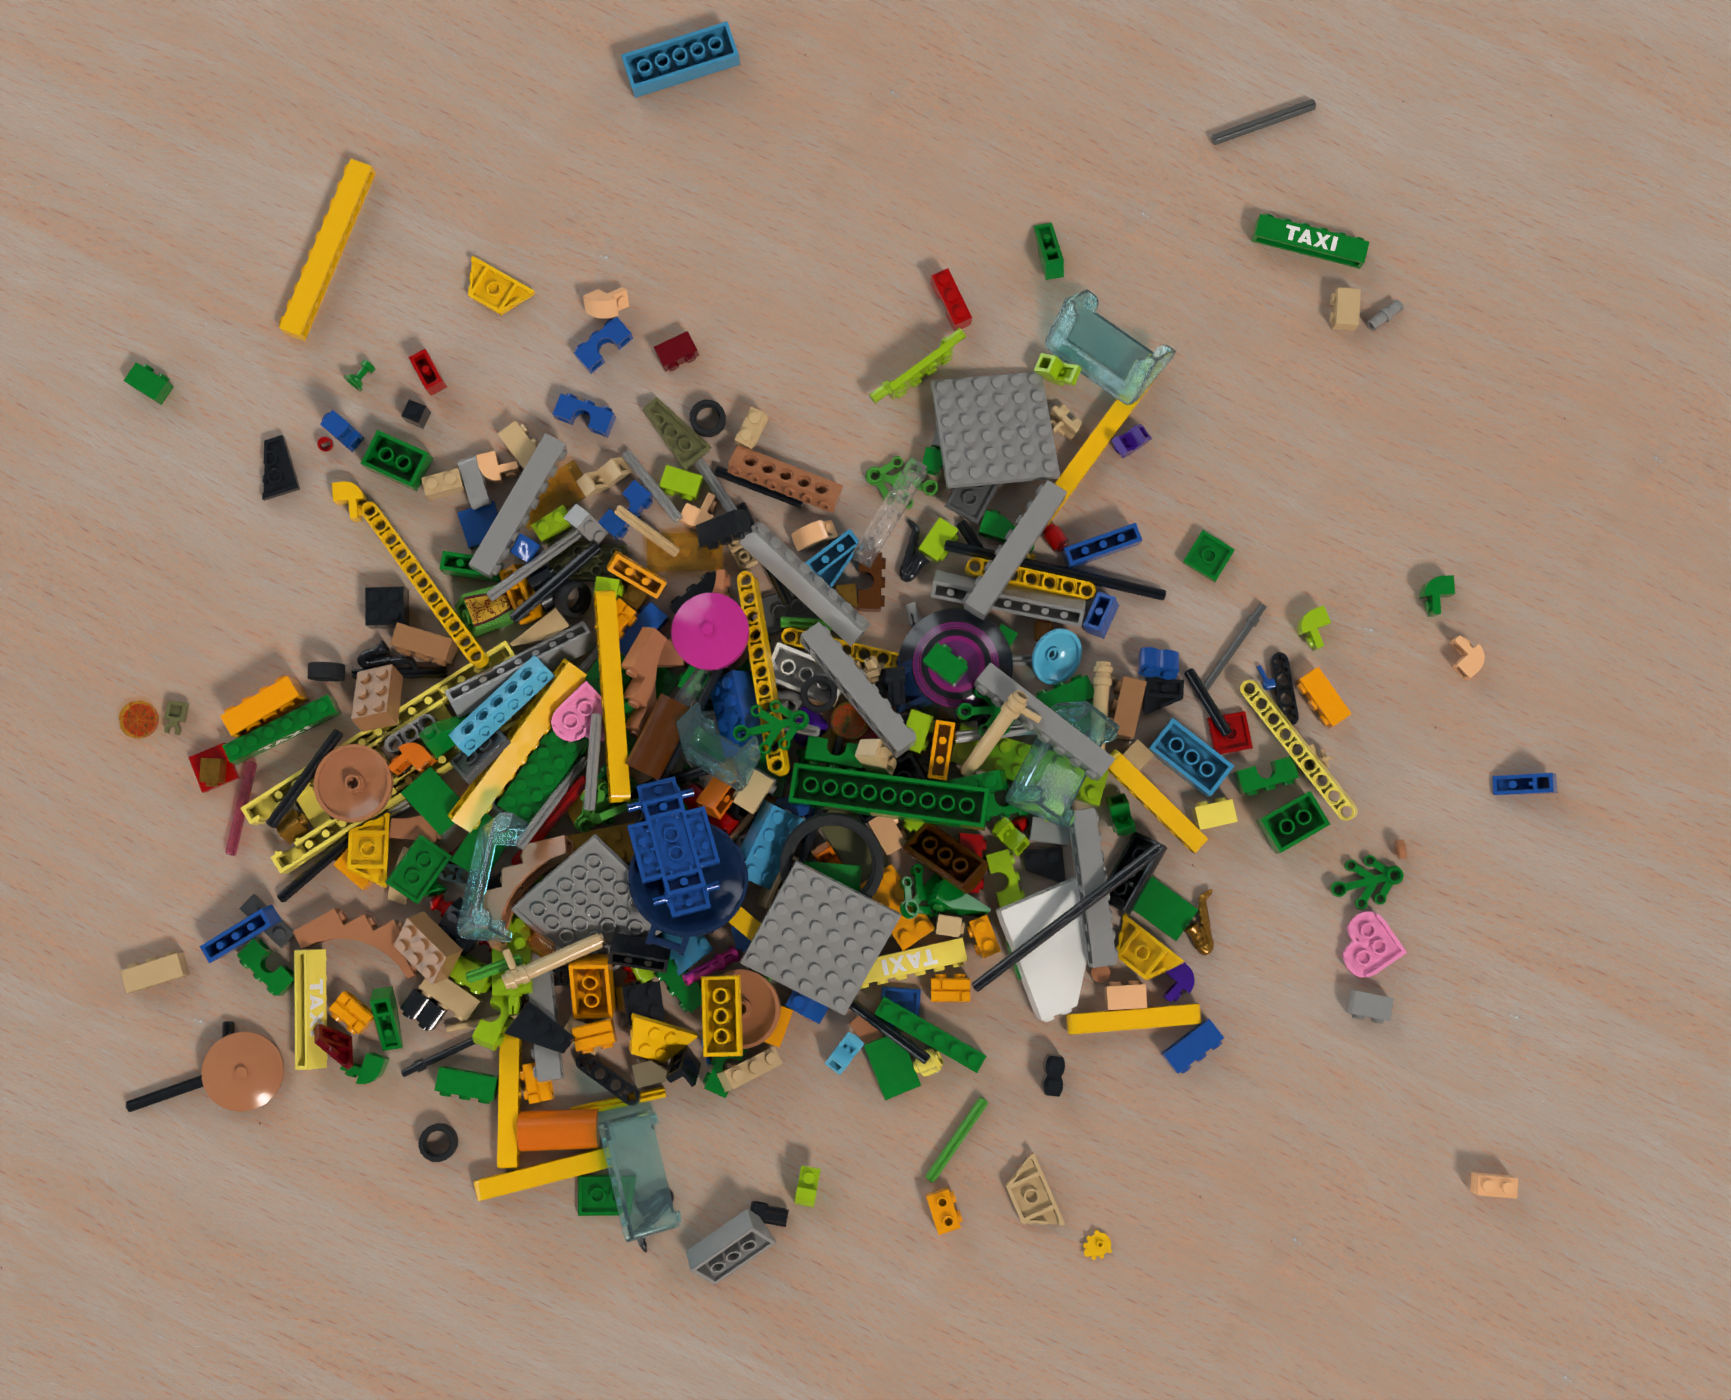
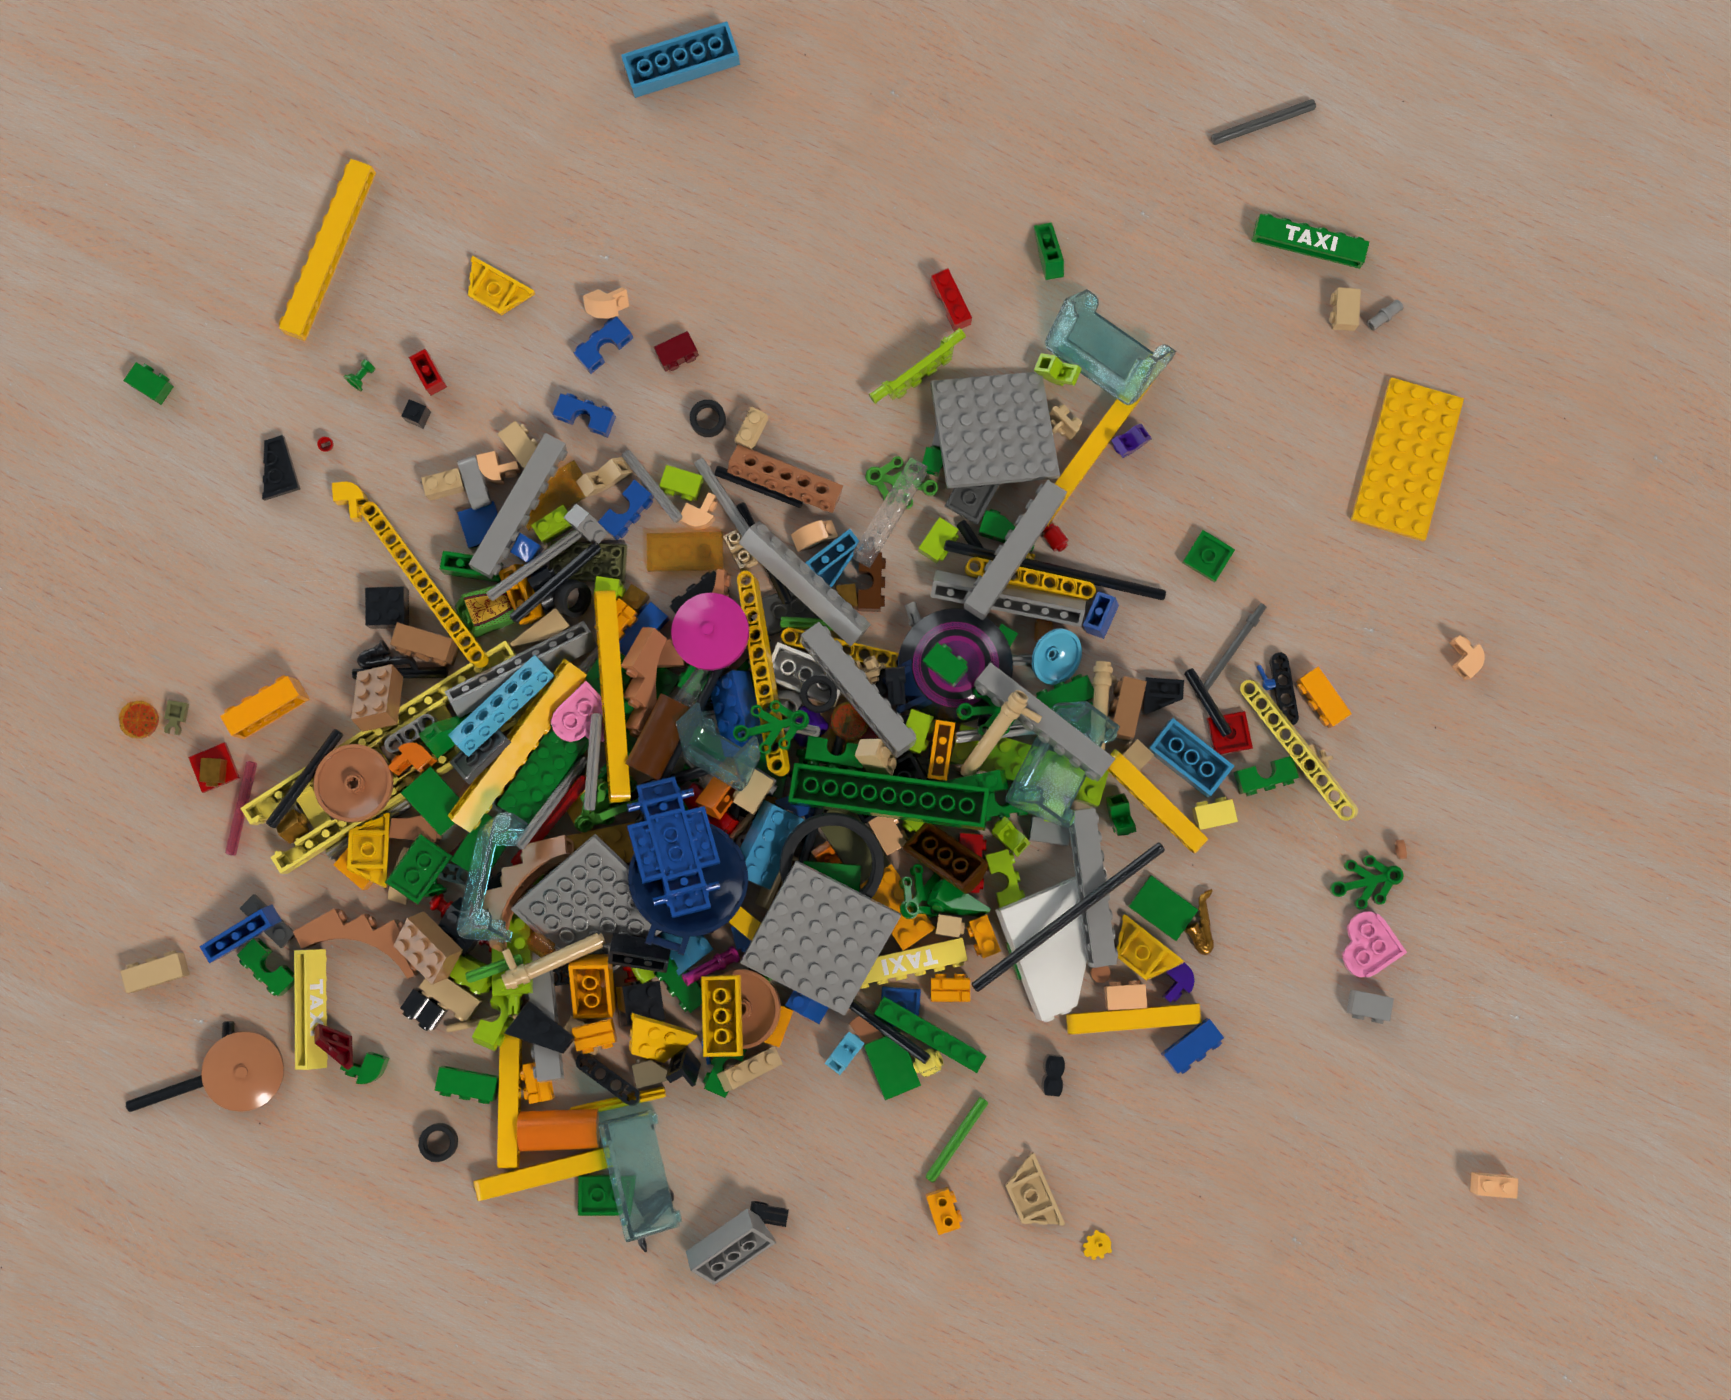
green brick [222,694,342,765] -> none
black axle [277,835,349,903] -> none
black tyre [307,662,345,682] -> none
blue arch [320,410,365,453] -> none
light orange brick [329,990,374,1035] -> none
green brick [360,430,433,492] -> none
green slope [369,986,403,1051] -> none
black bar [401,1029,507,1077] -> none
light orange brick [606,550,667,599] -> none
tan axle [614,505,680,557] -> none
olive wing [643,397,711,471] -> none
black brick [696,509,752,550] -> none
lime brick [794,1165,821,1208] -> none
black piece [899,519,930,582] -> none
red hinge [1012,815,1029,832] -> none
black wing [1023,847,1066,883] -> none
blue brick [1062,523,1142,568] -> none
black brick [1107,832,1168,916] -> none
blue brick [1138,647,1179,680] -> none
green brick [1256,791,1331,854] -> none
lime brick [1297,605,1331,651] -> none
green brick [1419,575,1455,617] -> none
blue slope [1492,773,1558,795] -> none
none -> yellow plate [1351,377,1464,542]

